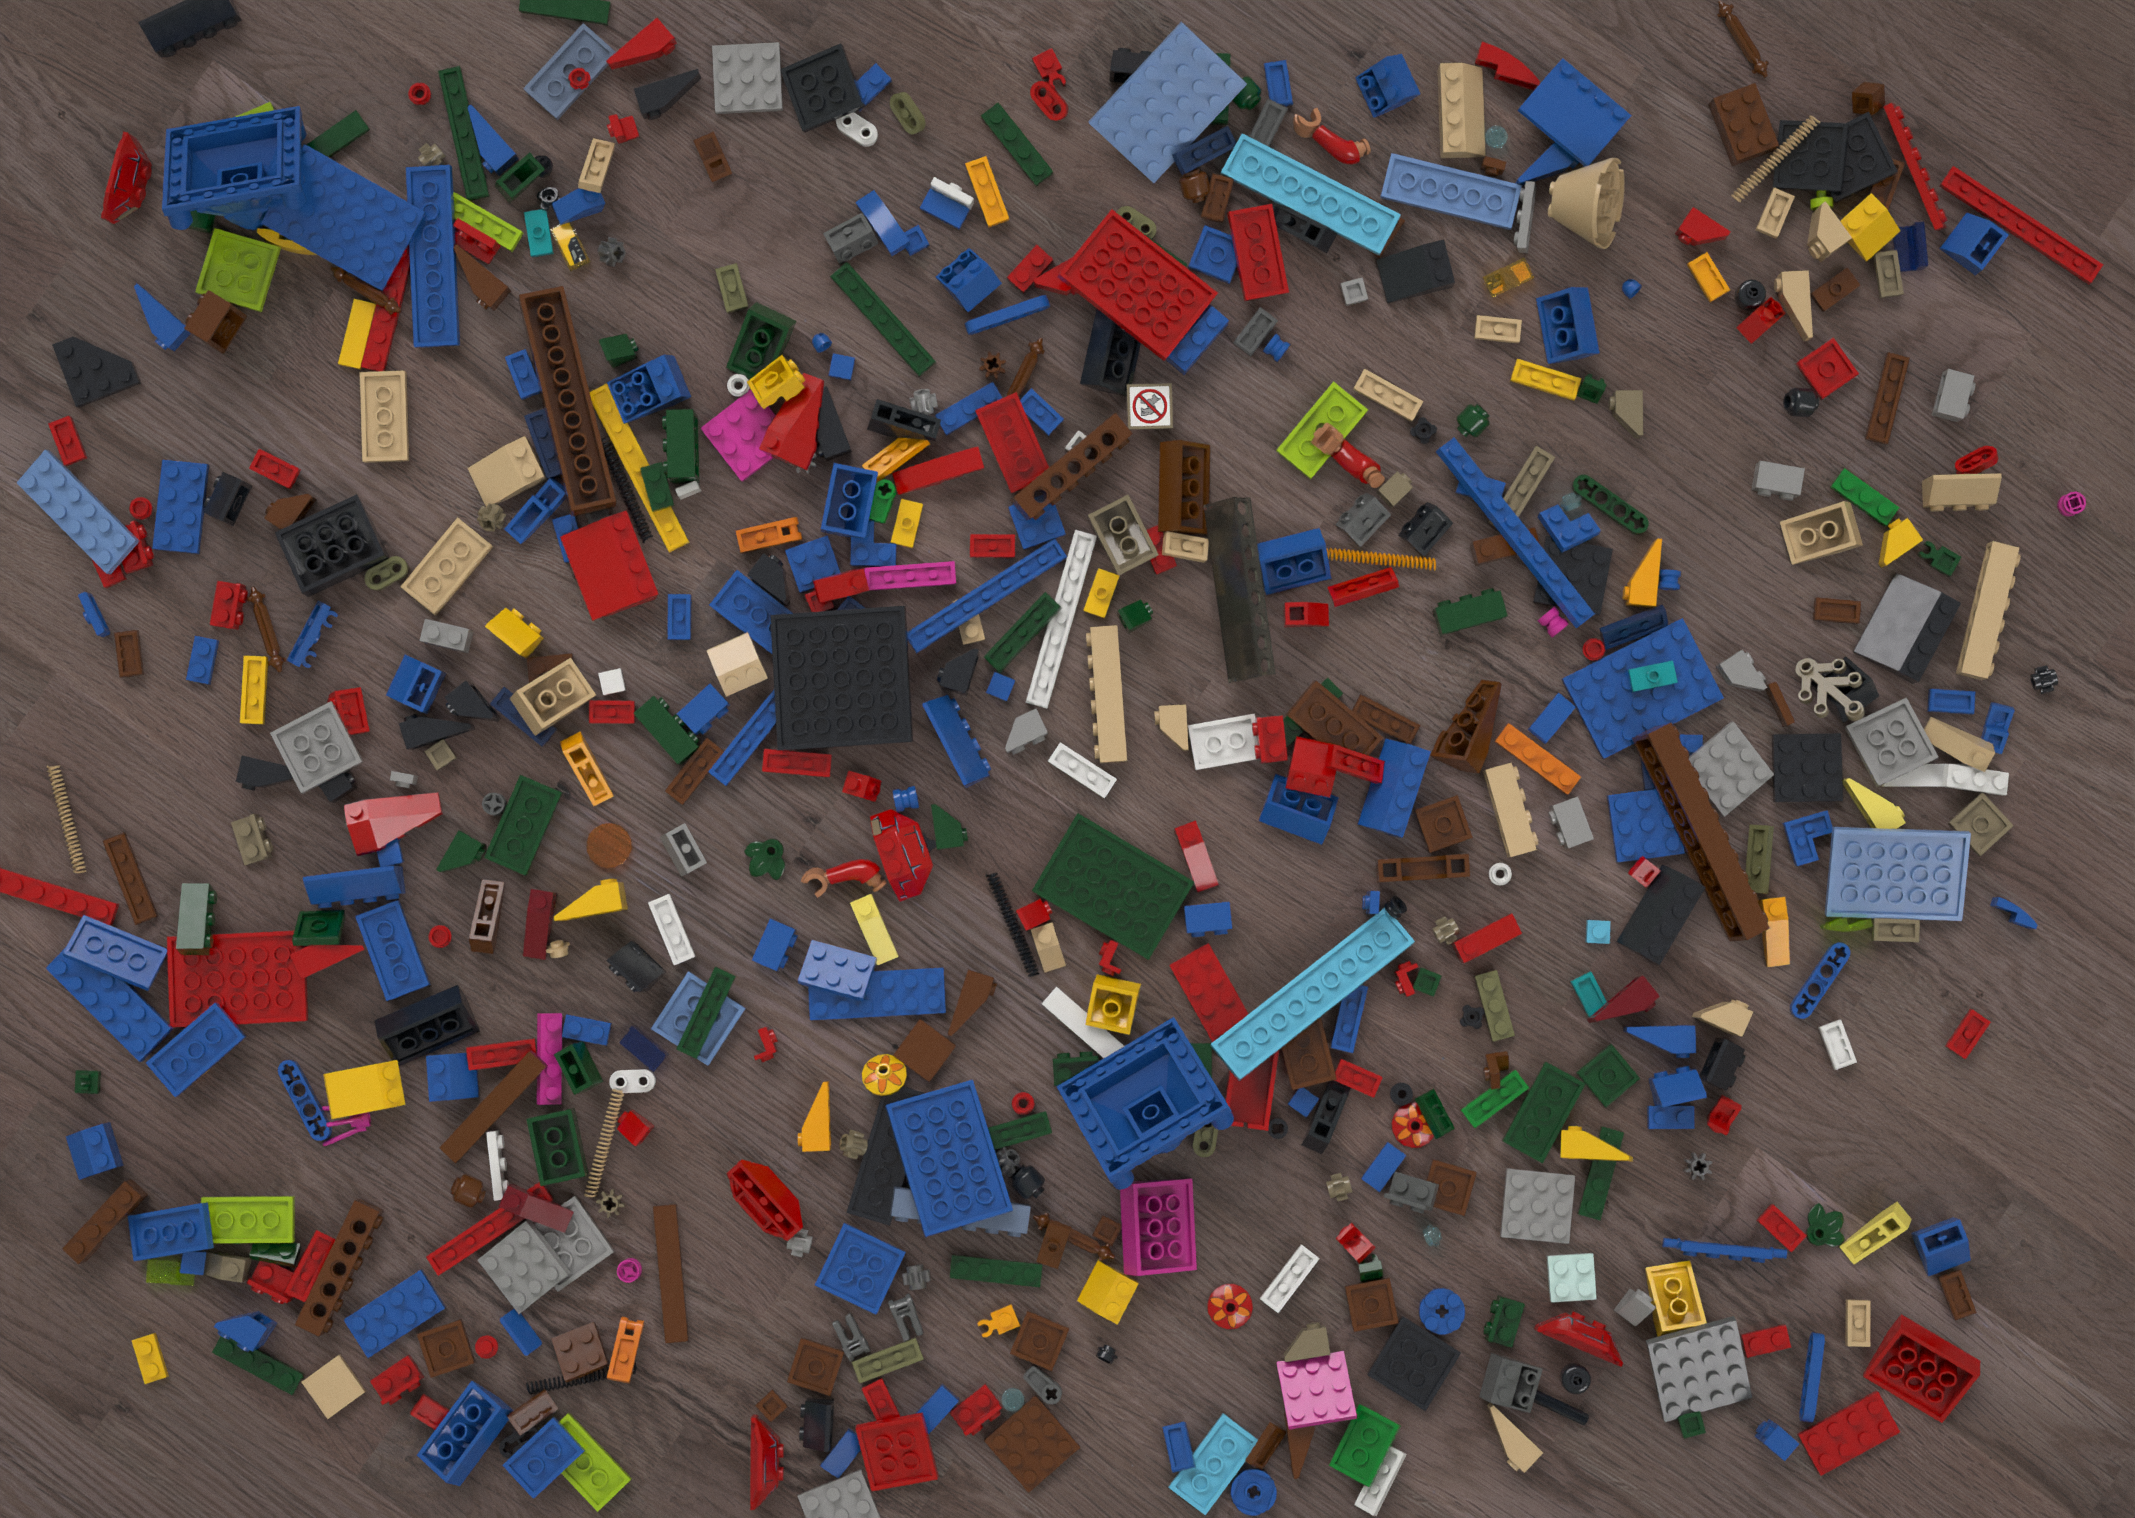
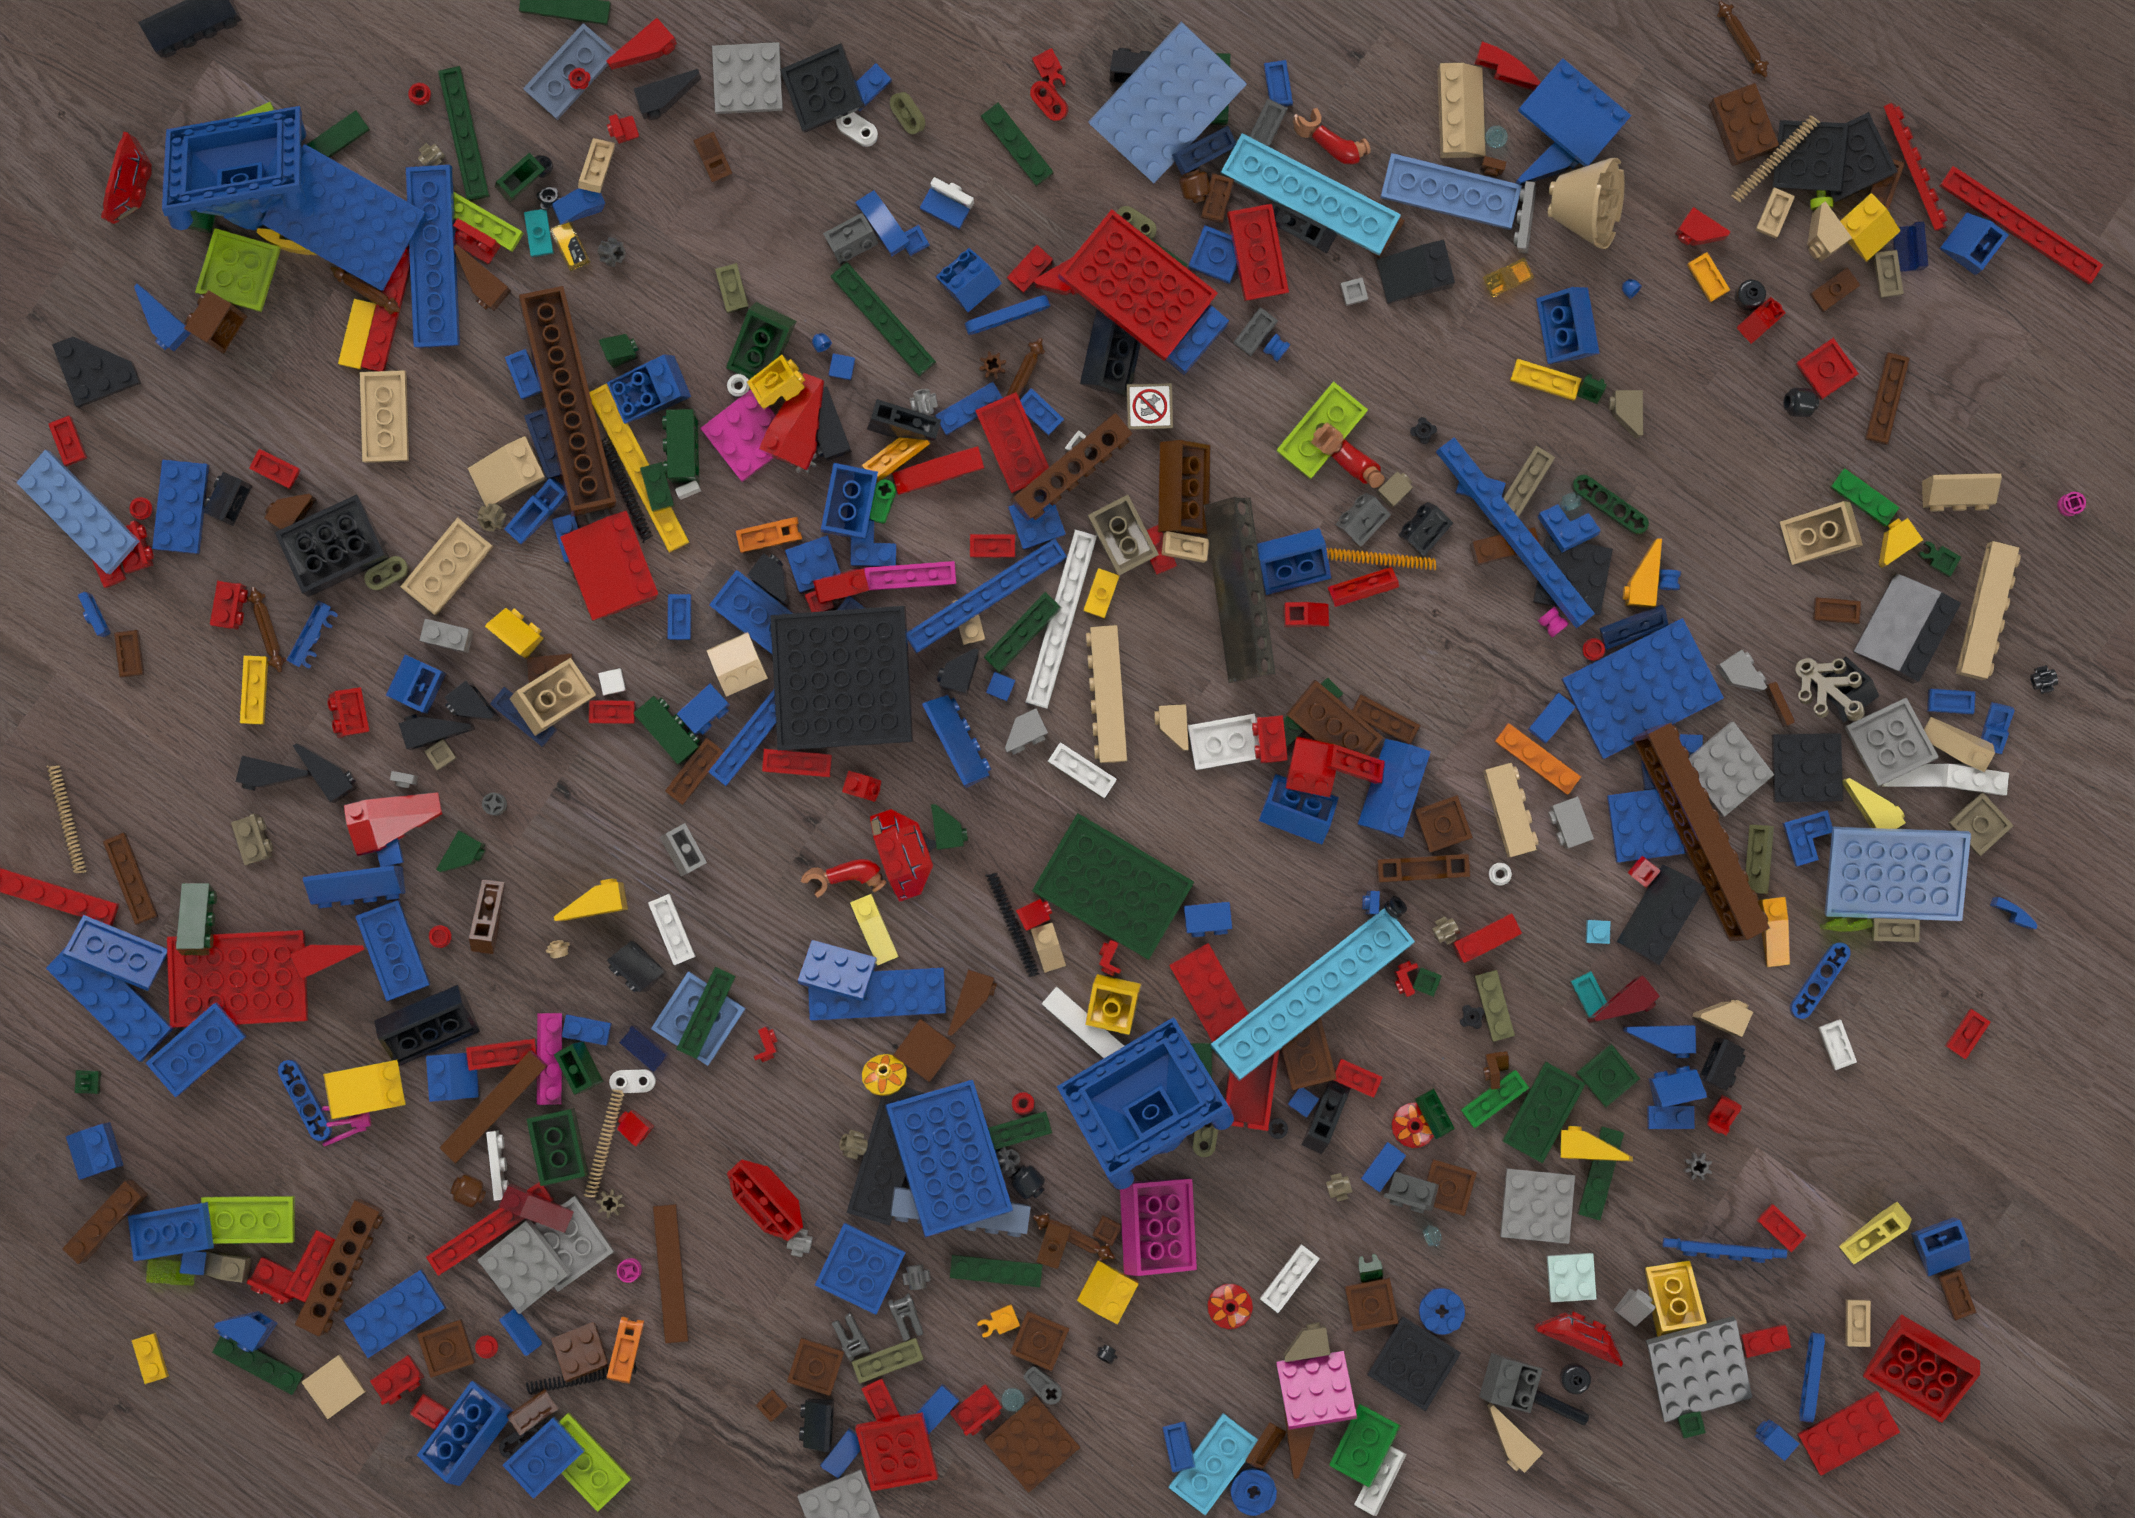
blue plate [186,636,219,685] -> none
dark green plate [249,1242,301,1268] -> none
light grey plate [270,701,363,794] -> none
dark green tile [292,910,346,946] -> none
blue slope [468,105,519,176] -> none
dark green plate [484,775,563,876] -> none
dark red slope [523,889,557,960] -> none
light orange slope [560,731,614,806] -> none
clear orange tile [587,823,632,868] -> none
dark green plate [744,839,785,880] -> none
red wedge [750,1414,784,1510] -> none
blue piece [752,919,798,971] -> none
light orange slope [798,1081,831,1152] -> none
yellow plate [891,499,923,548] -> none
blue wheel [893,786,919,812] -> none
light orange plate [965,156,1009,228] -> none
dark green bracket [1053,1051,1098,1086] -> none
dark green slope [1117,599,1154,634] -> none
slope [1174,820,1219,893] -> none
dark green head [1232,76,1261,110] -> none
blue plate [1330,985,1368,1053] -> none
red bracket [1336,1223,1376,1264] -> none
tan plate [1353,369,1423,422] -> none
blue slope [1355,54,1421,118] -> none
black plate [1390,1083,1413,1105] -> none
reddish brown wedge [1430,680,1502,773] -> none
dark green brick [1433,588,1508,636] -> none
dark green head [1456,404,1490,437] -> none
tan plate [1474,315,1522,344] -> none
dark green bracket [1483,1295,1525,1348] -> none
teal plate [1628,661,1678,692] -> none
light grey brick [1752,461,1805,500] -> none
tan slope [1774,270,1813,341] -> none
dark green plate [1806,1203,1845,1247] -> none
reddish brown panel [1852,82,1885,115] -> none
light grey brick [1932,369,1976,422] -> none
red plate [1955,446,1999,474] -> none

